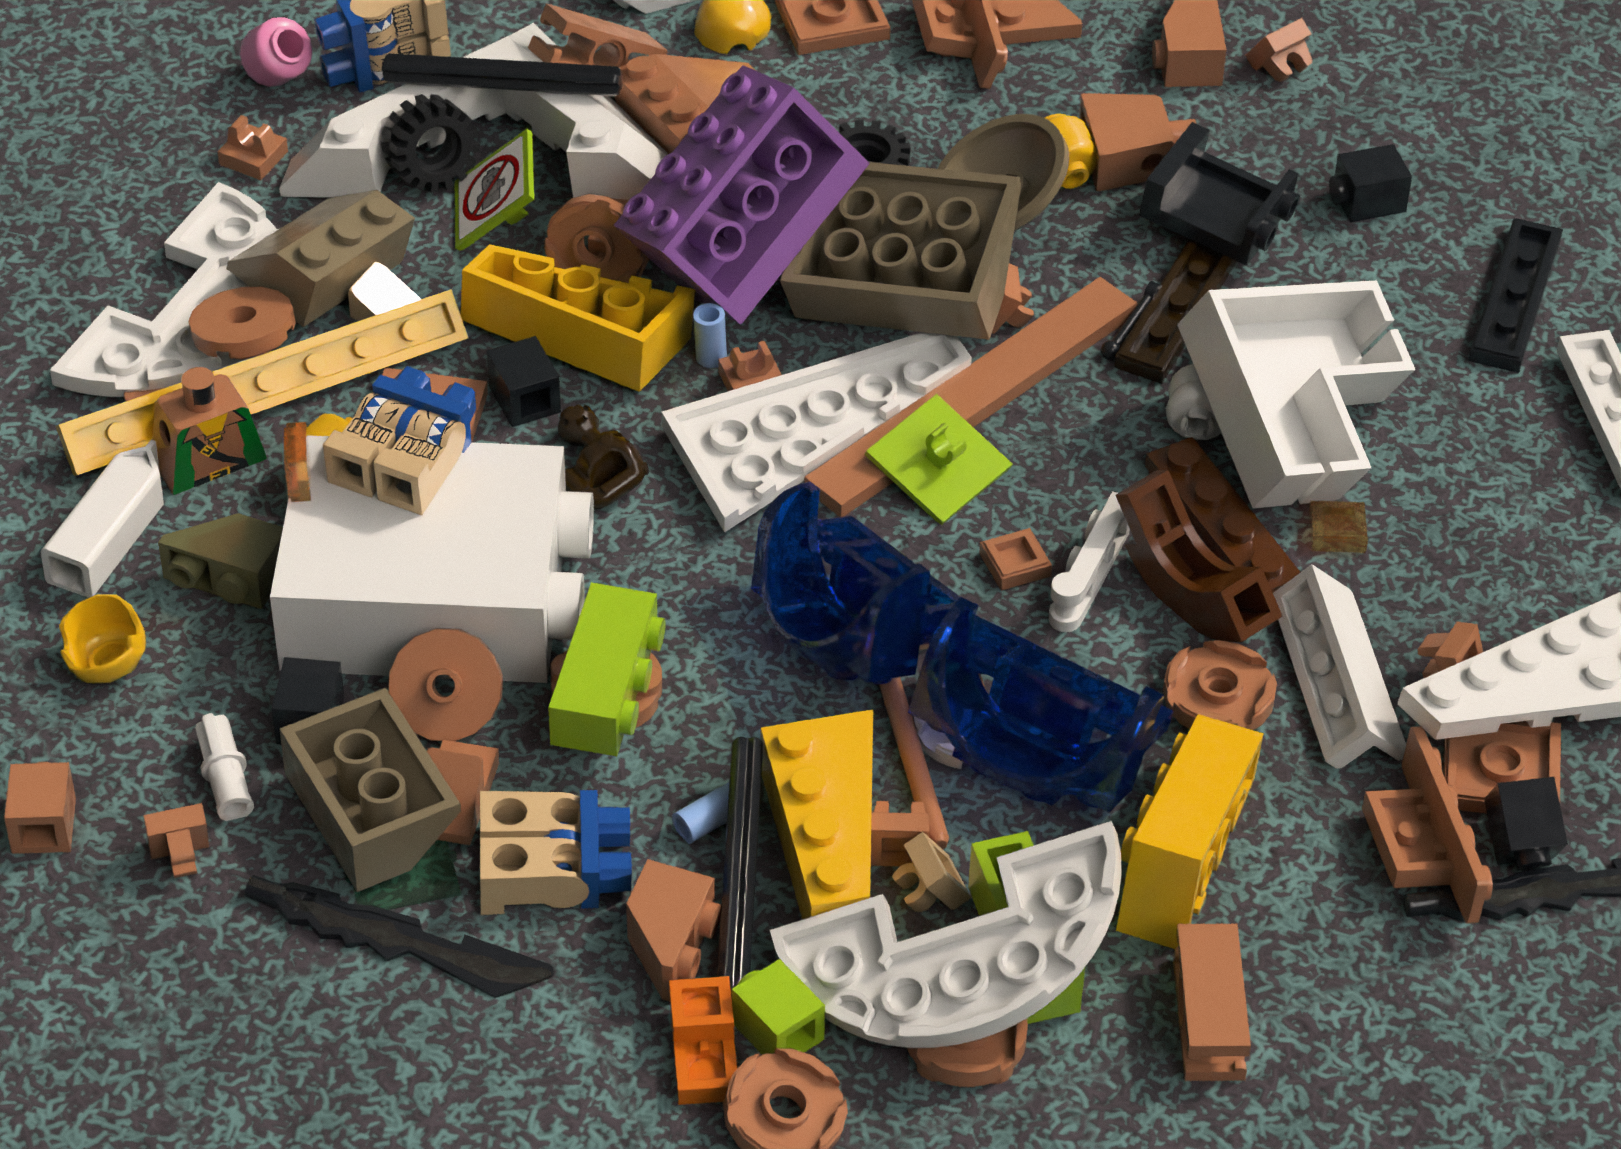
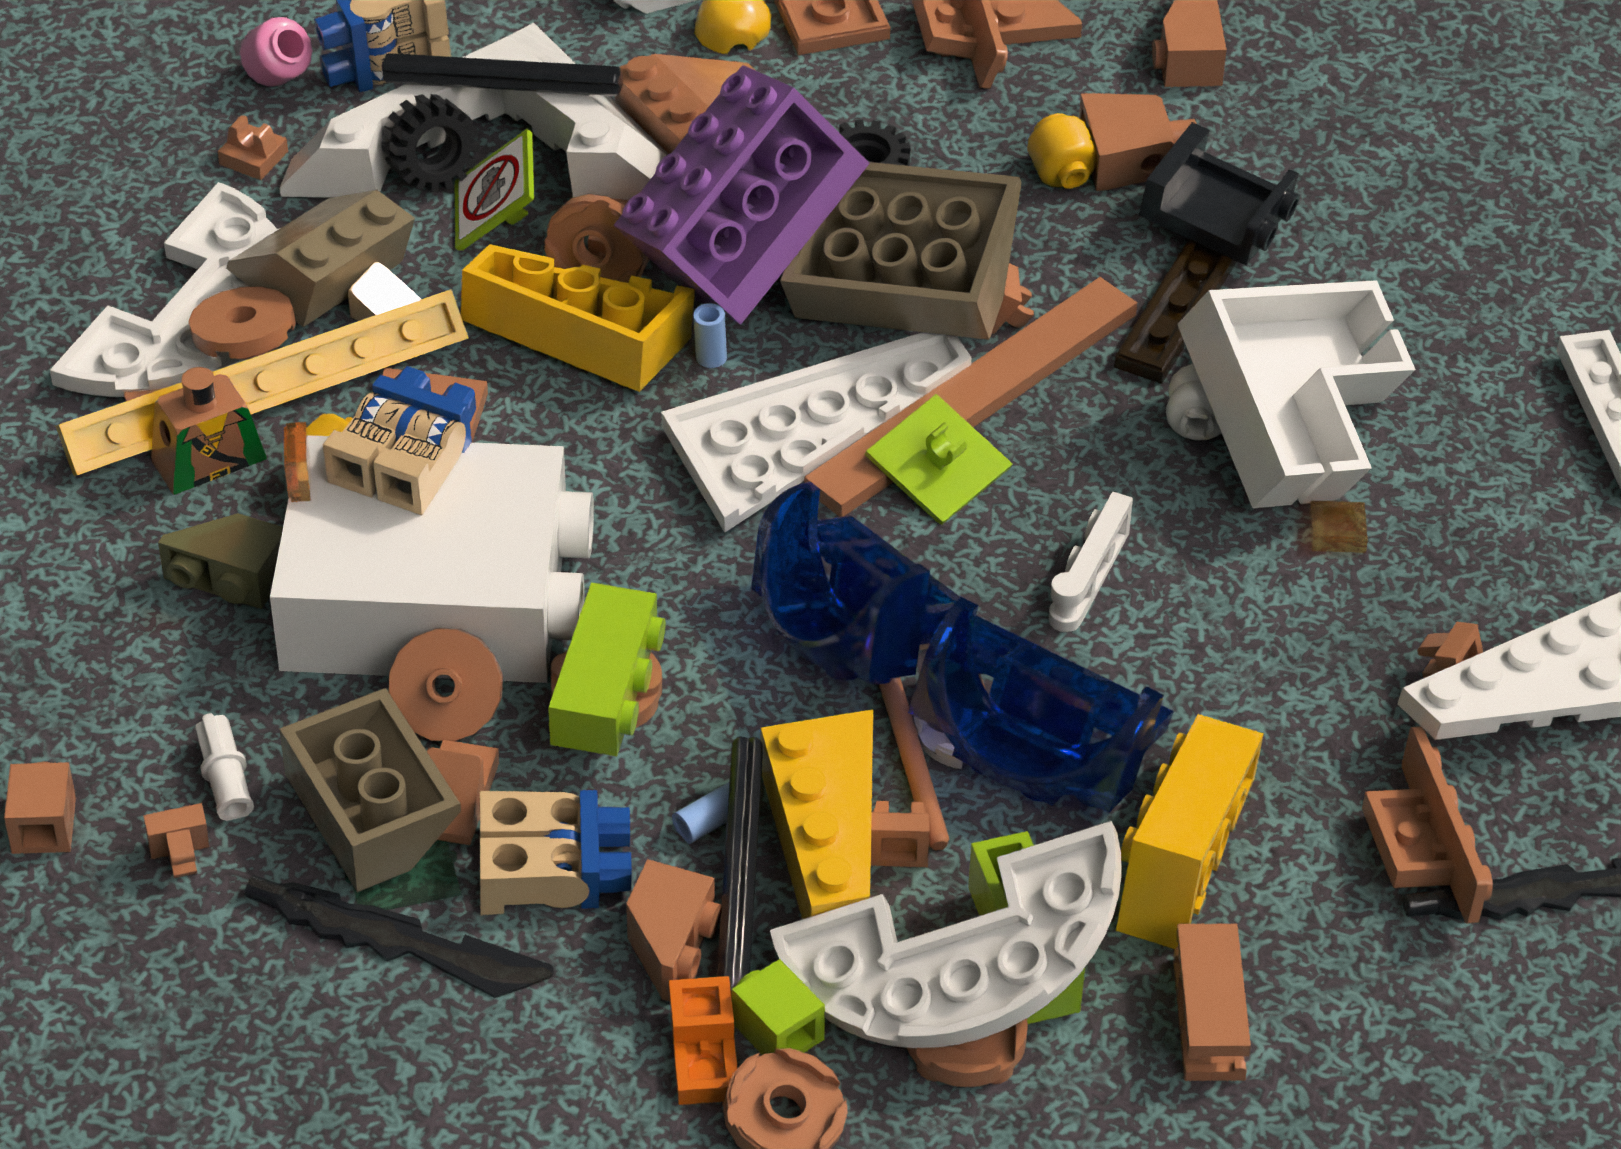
white piece [41,439,164,598] -> none
yellow hair [59,594,146,684] -> none
black brick [271,657,345,744] -> none
black brick [487,336,561,427] -> none
nougat piece [528,3,668,67] -> none
dark brown piece [558,404,649,509] -> none
nougat tile [718,341,782,391] -> none
tan tile [892,832,972,912] -> none
dark tan dish [937,114,1069,231] -> none
nougat tile [979,528,1052,591] -> none
black hinge [1100,281,1162,360] -> none
reddish brown arch [1115,470,1282,642] -> none
reddish brown plate [1145,437,1301,592] -> none
nougat plate [1163,640,1277,730] -> none
nougat tile [1245,18,1312,82] -> none
white panel [1273,564,1406,769] -> none
black brick [1329,144,1412,222] -> none
nougat tile [1443,721,1561,813] -> none
black tile [1468,218,1563,373] -> none
black brick [1484,777,1568,871] -> none

